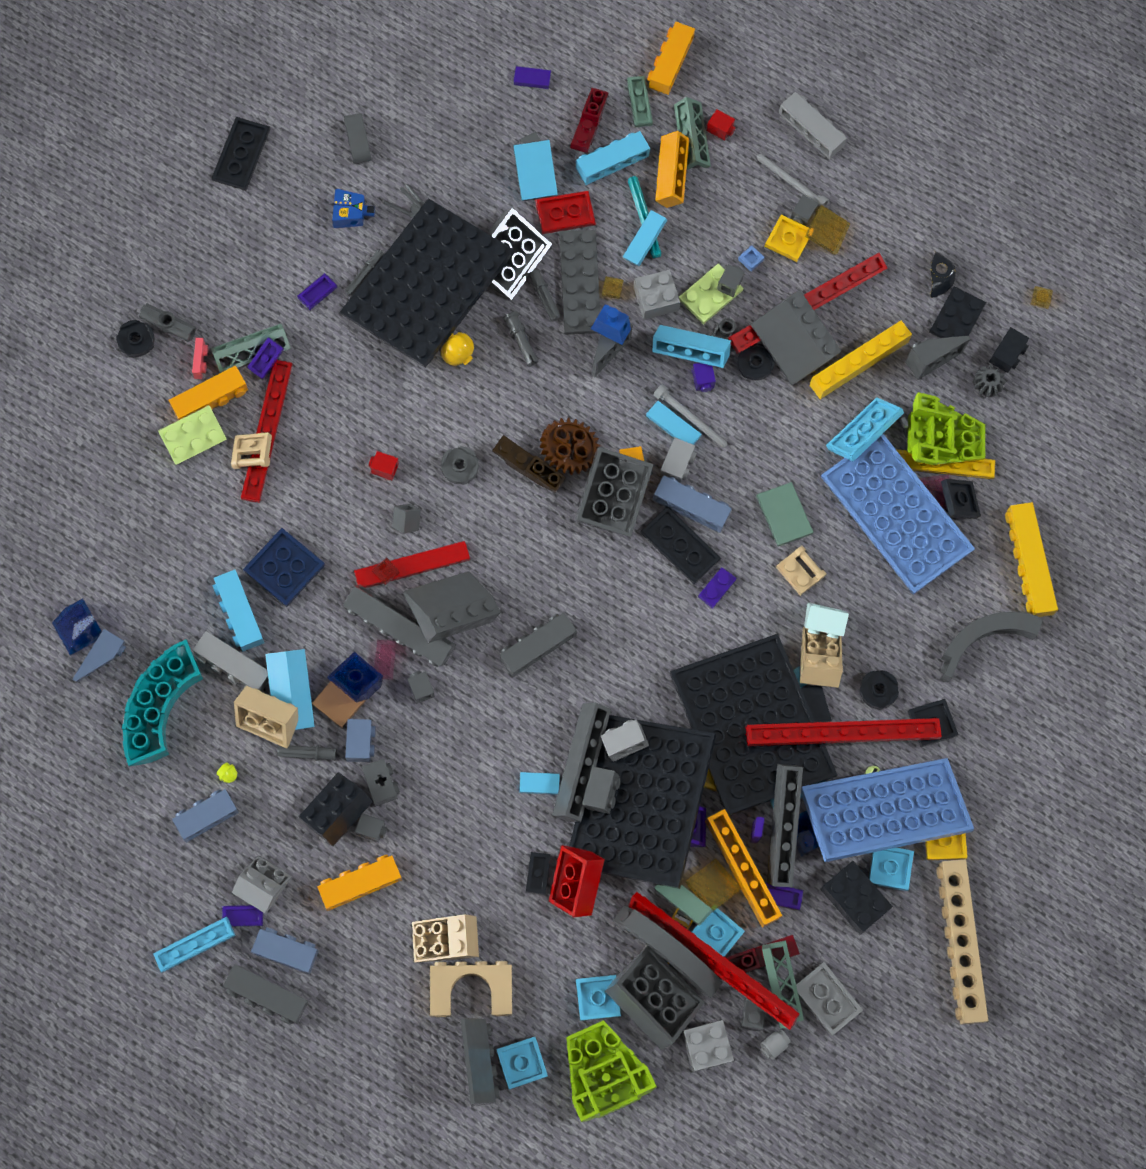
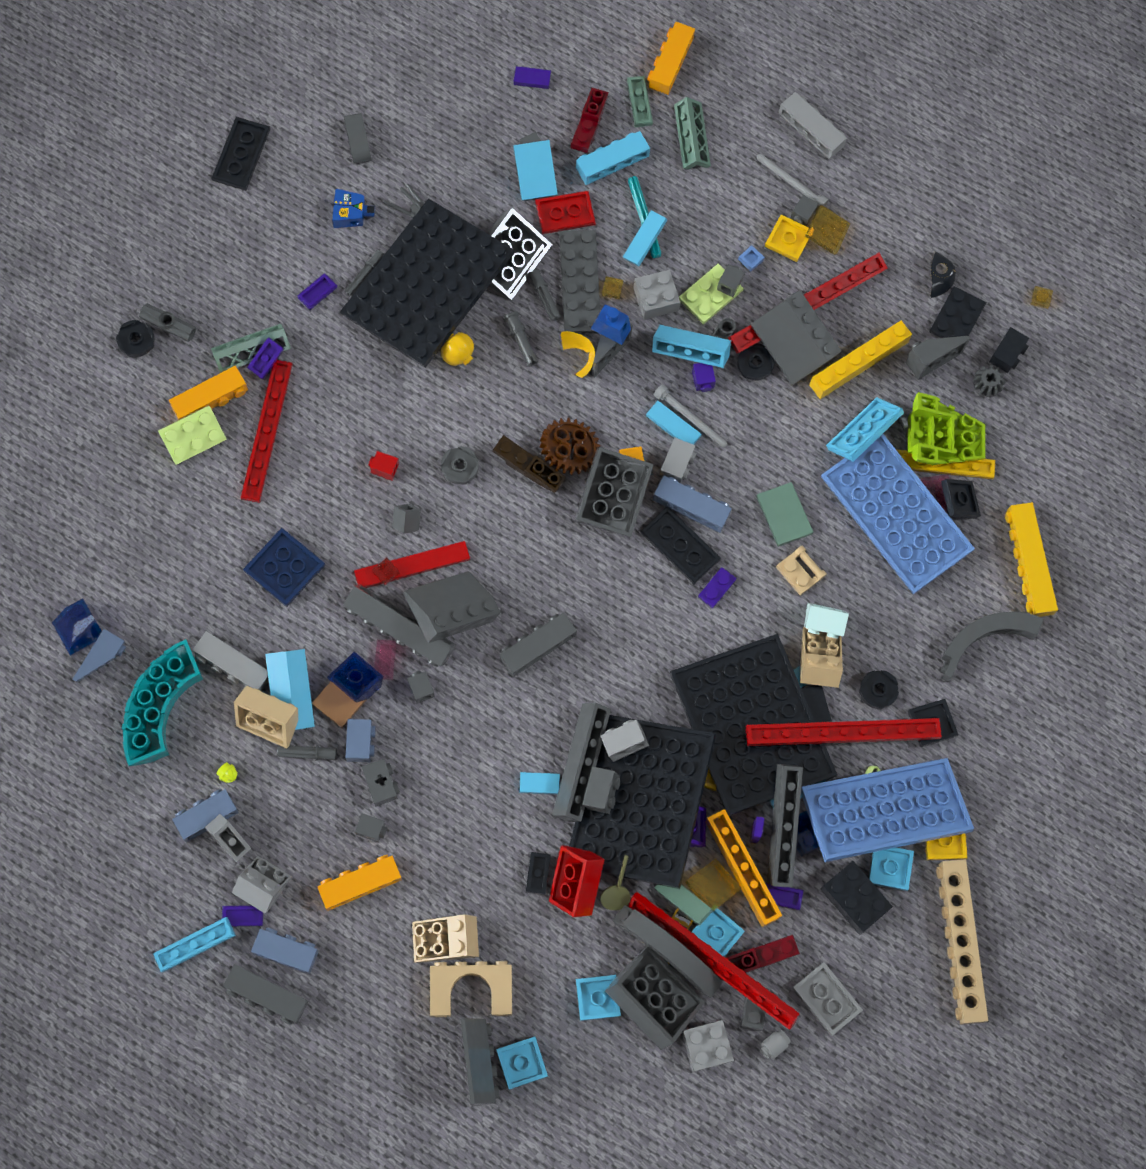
coral plate [192,338,208,379] -> none
medium azure brick [212,570,264,651] -> none
tan plate [231,433,272,469] -> none
black brick [298,772,373,846] -> none
lime wedge [566,1020,657,1122] -> none
light orange brick [655,131,689,208] -> none
red brick [706,109,736,141] -> none
sand green fence [762,940,804,1029] -> none
none -> light grey brick [205,814,251,862]
none -> yellow piece [560,331,595,378]
none -> olive piece [600,855,630,910]

